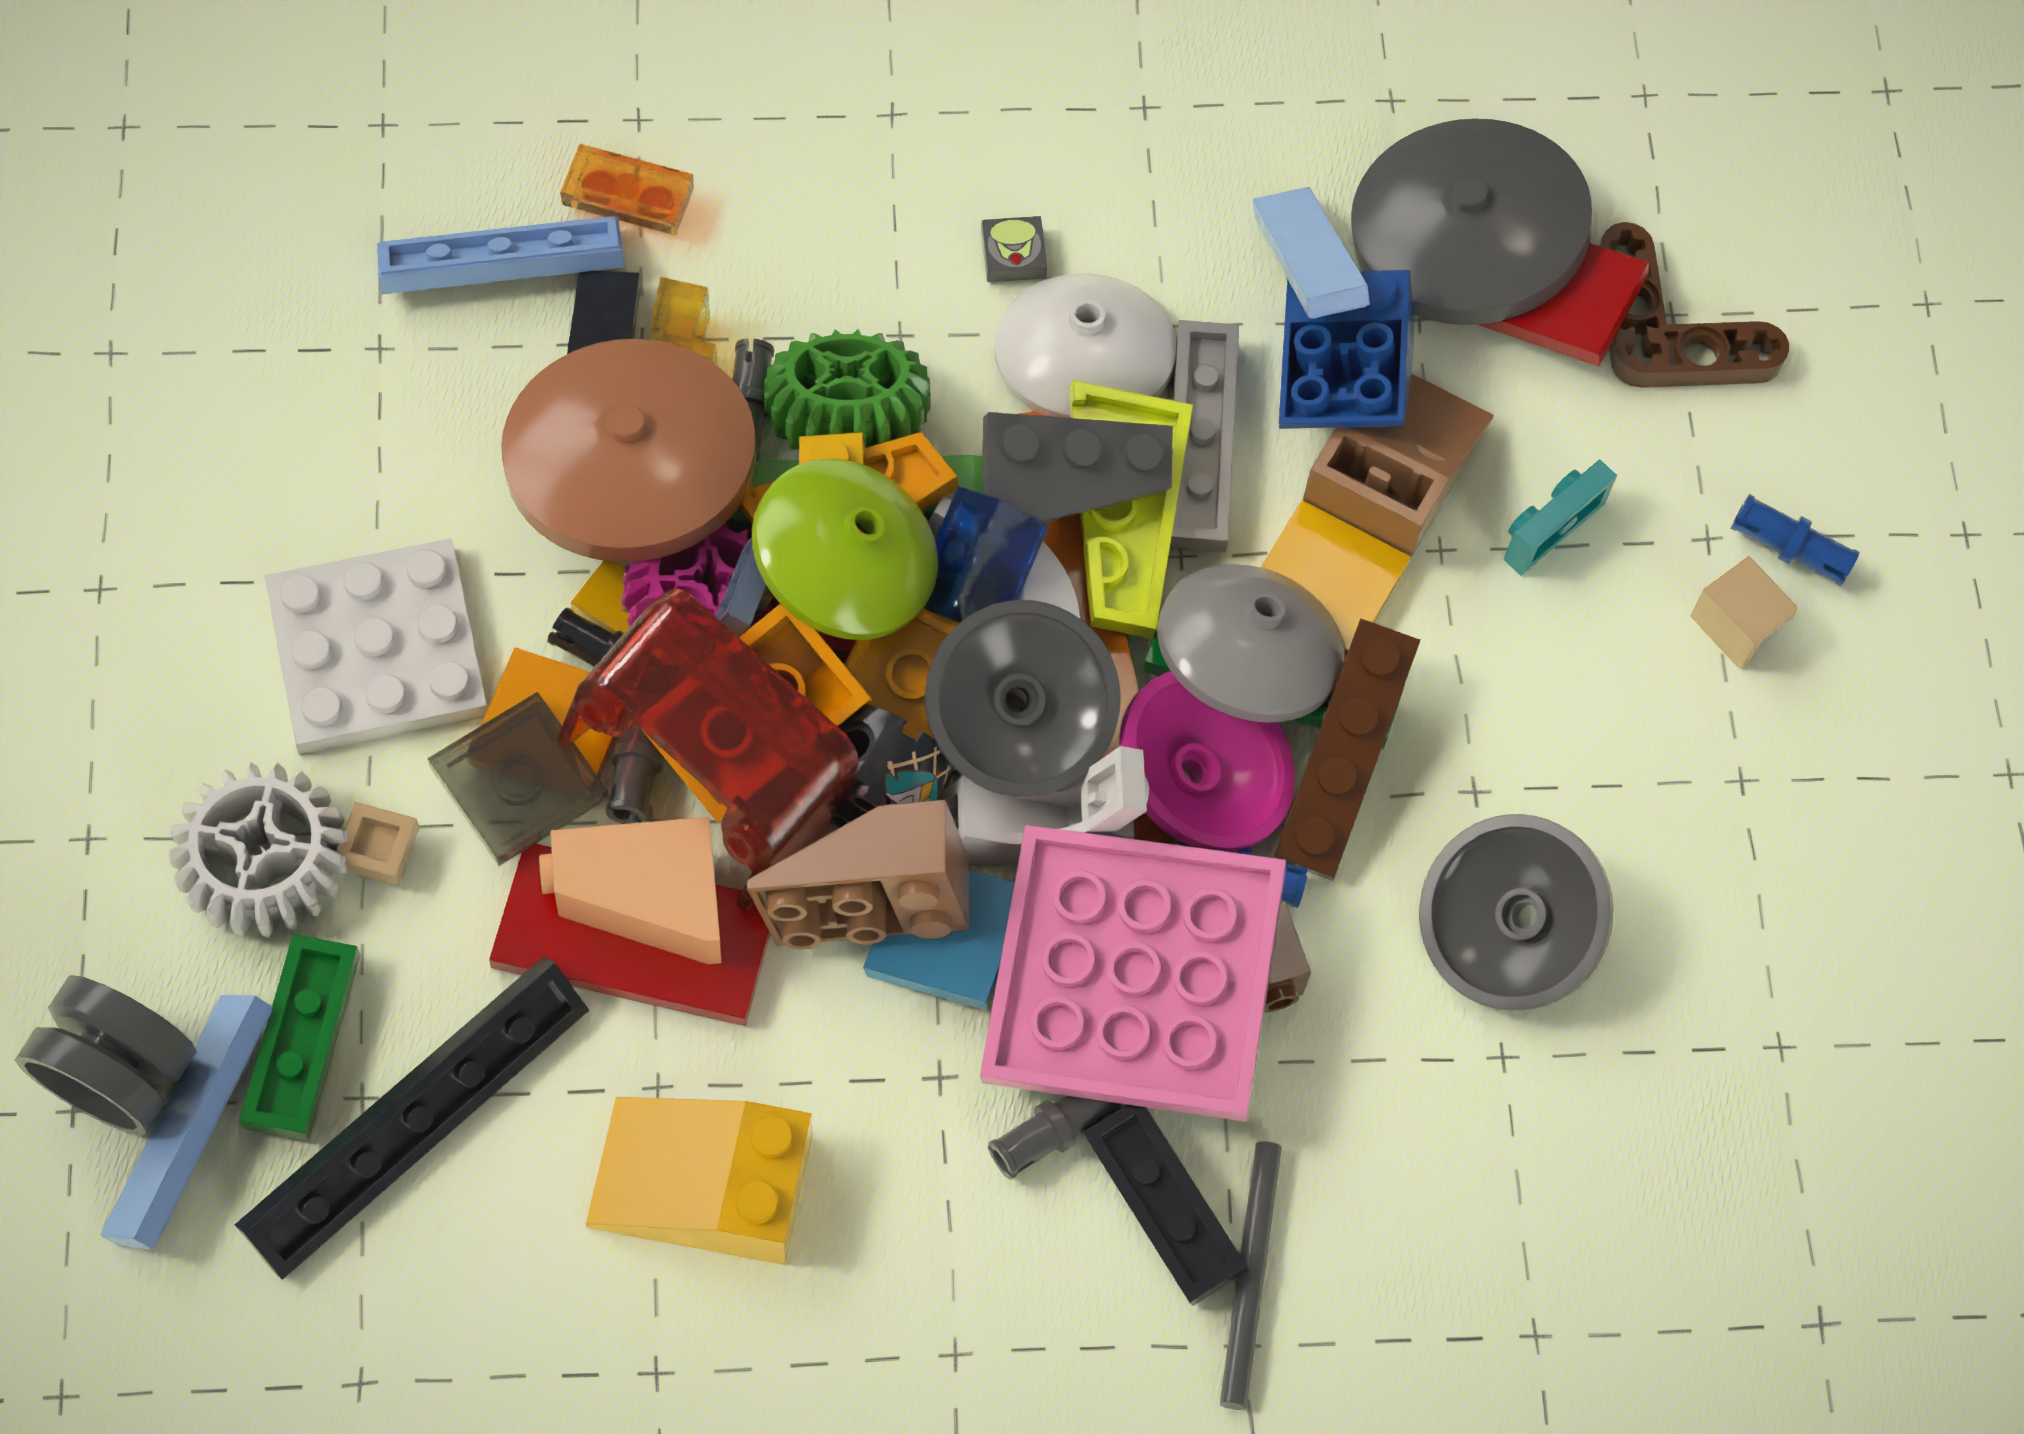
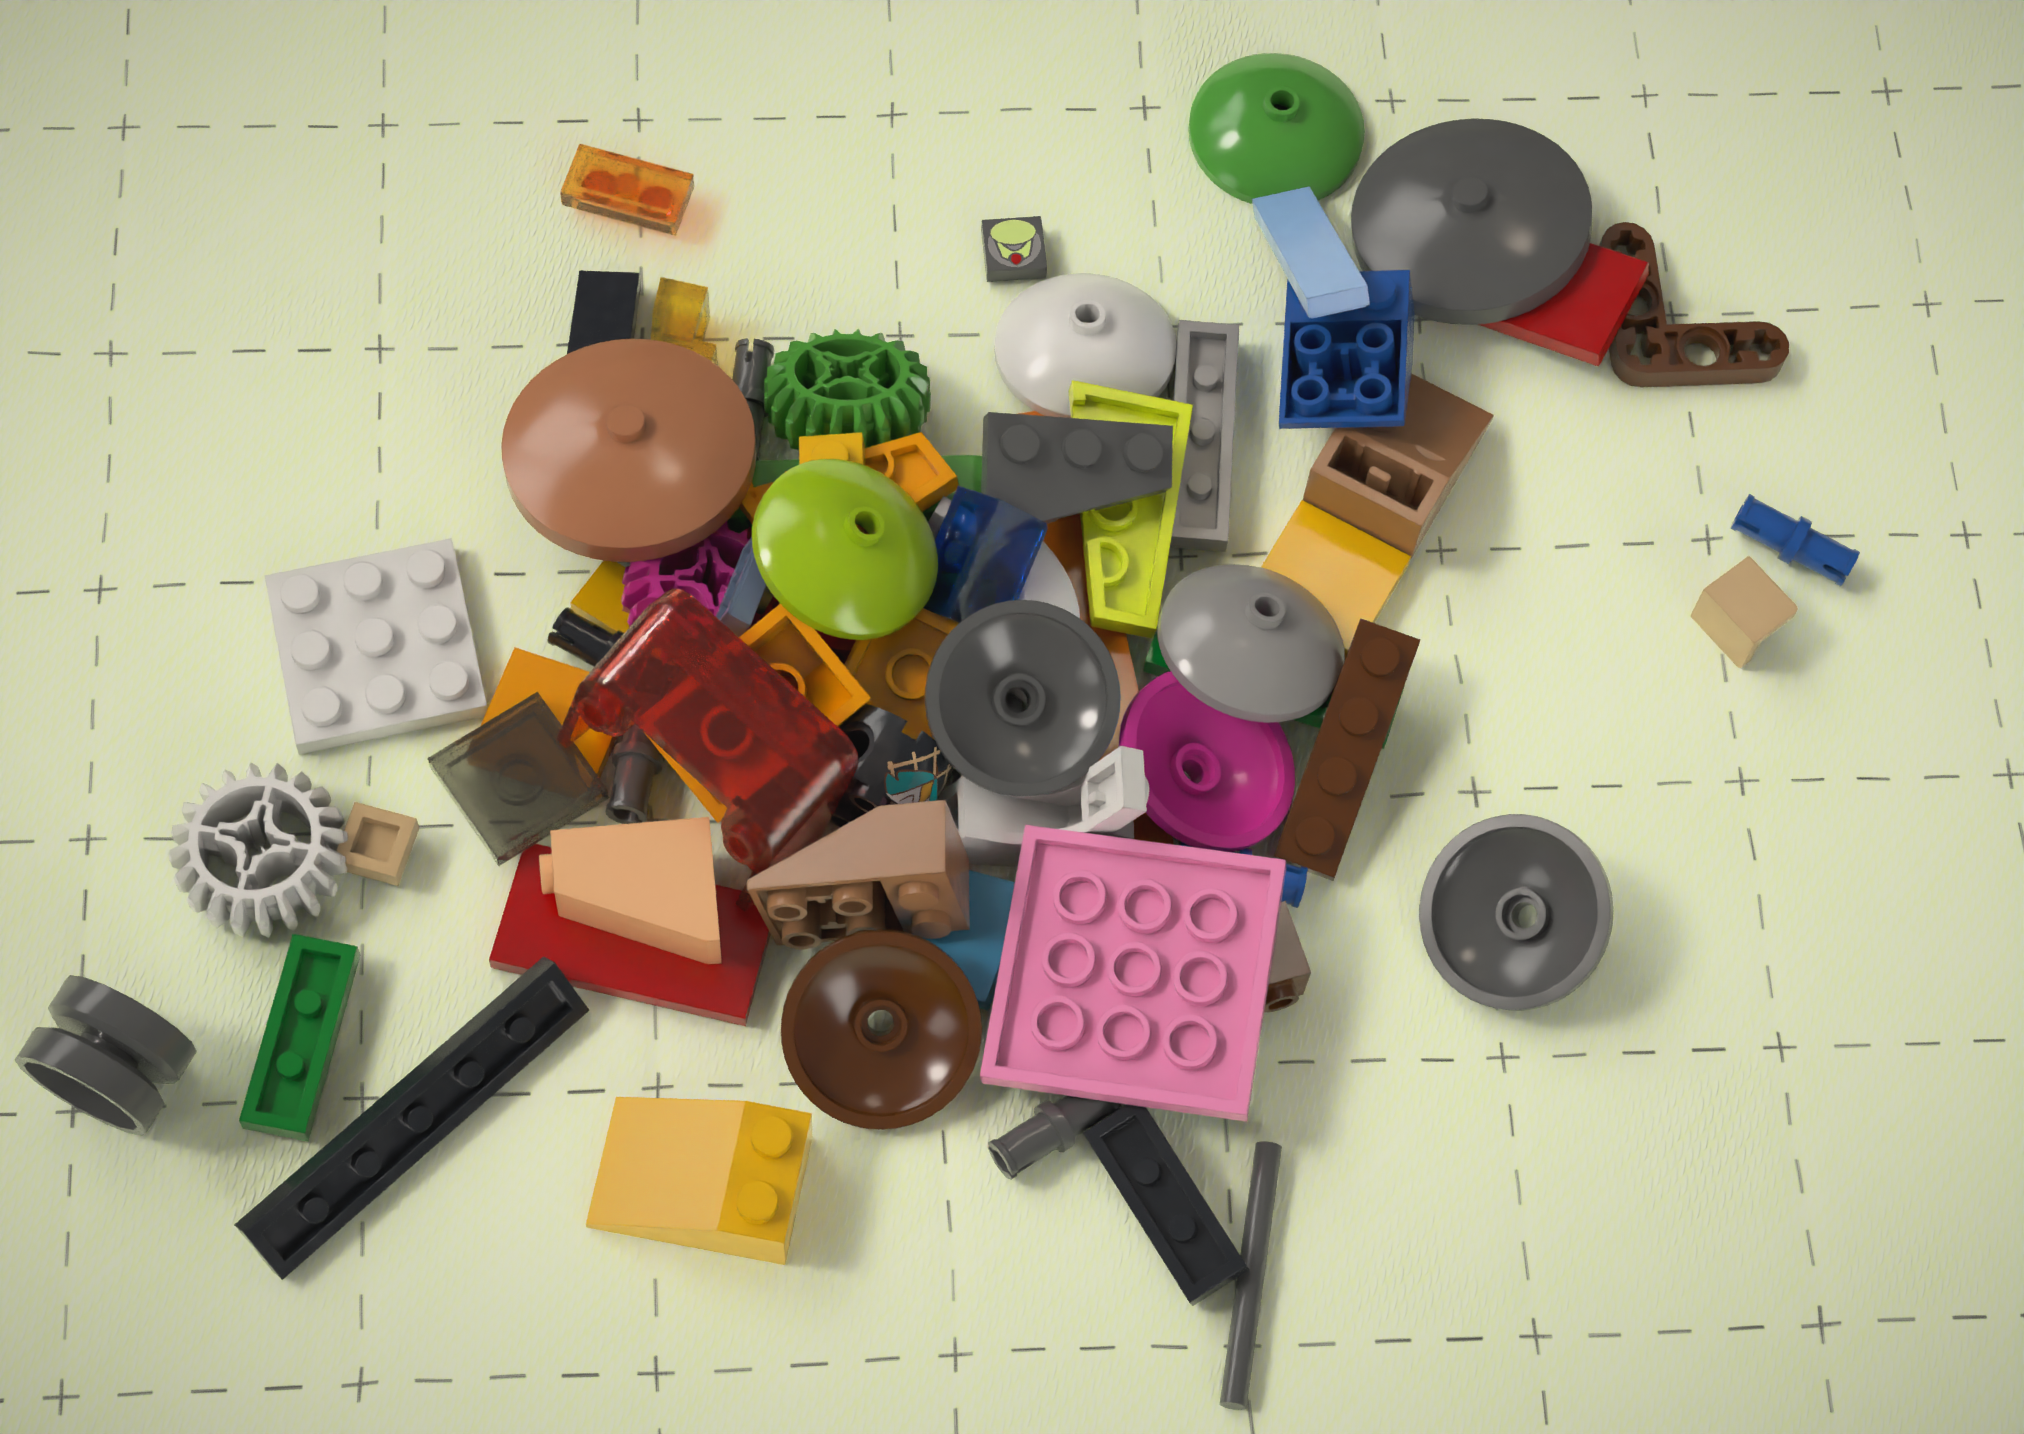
light blue tile [100,995,273,1249] -> none
light blue tile [377,216,625,294] -> none
teal plate [1503,459,1617,576] -> none
none -> reddish brown dish [781,929,982,1130]
none -> bright green dish [1188,53,1365,204]

